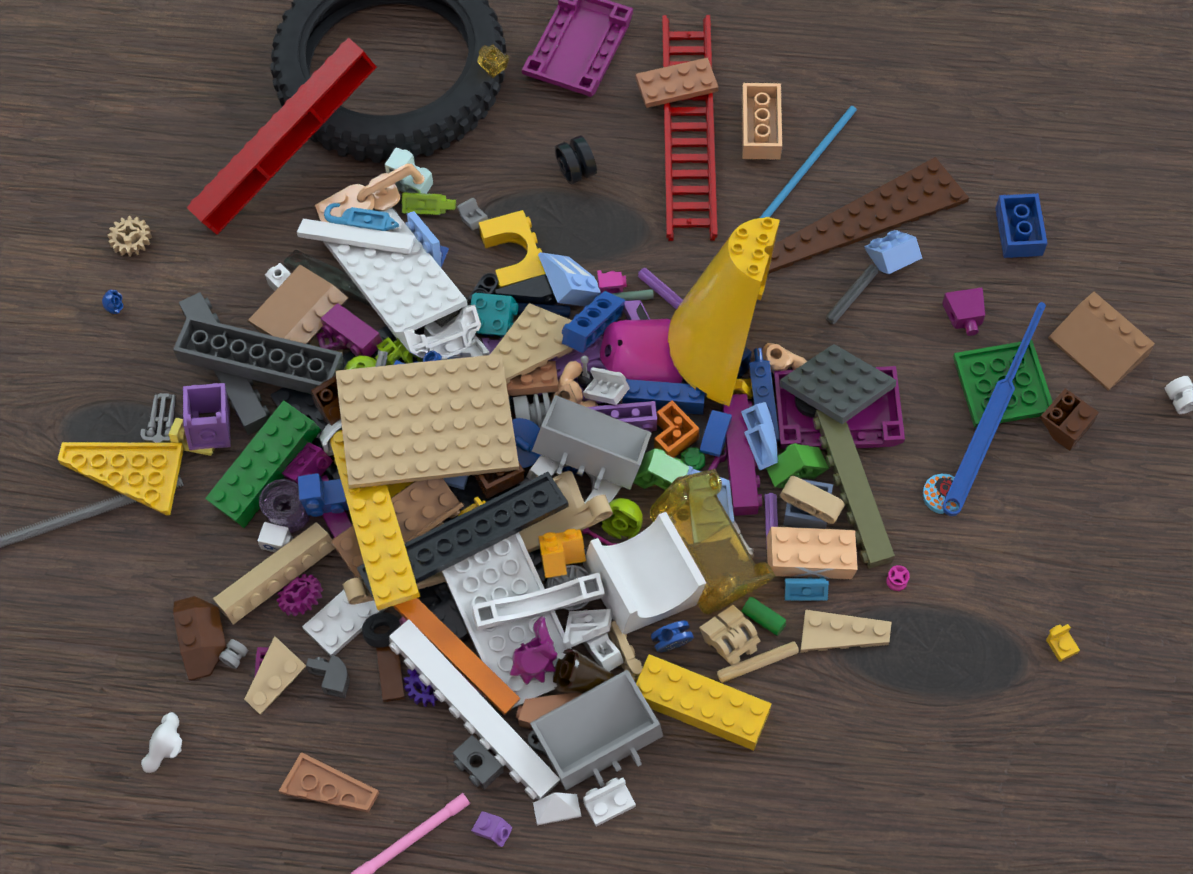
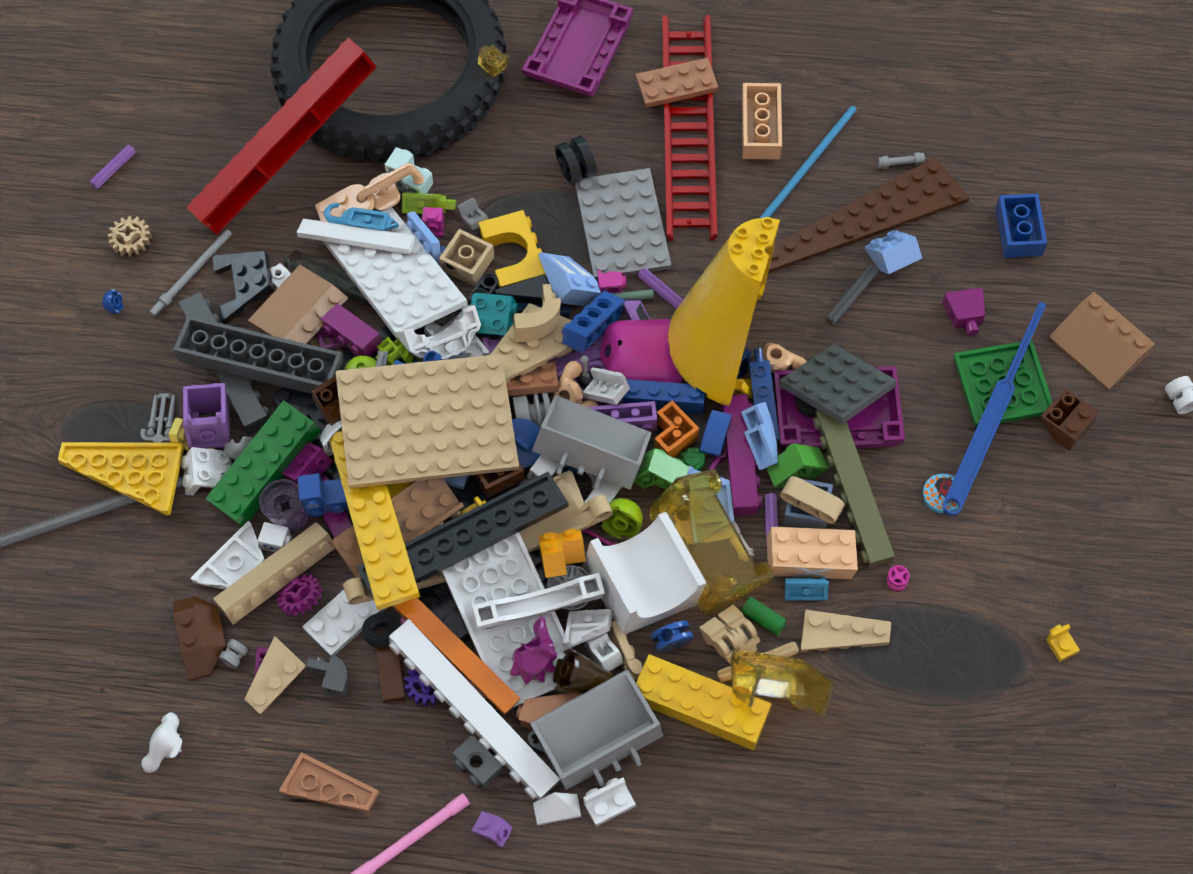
none -> medium lavender axle [90,145,135,189]
none -> light grey bar [149,229,232,317]
none -> white bracket [181,447,232,496]
none -> white wing [191,521,265,590]
none -> wing [212,251,273,324]
none -> light grey hair [224,437,253,460]
none -> dark pink brick [422,207,444,237]
none -> tan brick [439,229,494,287]
none -> tan arch [513,284,561,342]
none -> light grey plate [575,168,671,281]
none -> clear yellow windscreen [731,649,835,717]
none -> light grey bar [877,152,925,169]

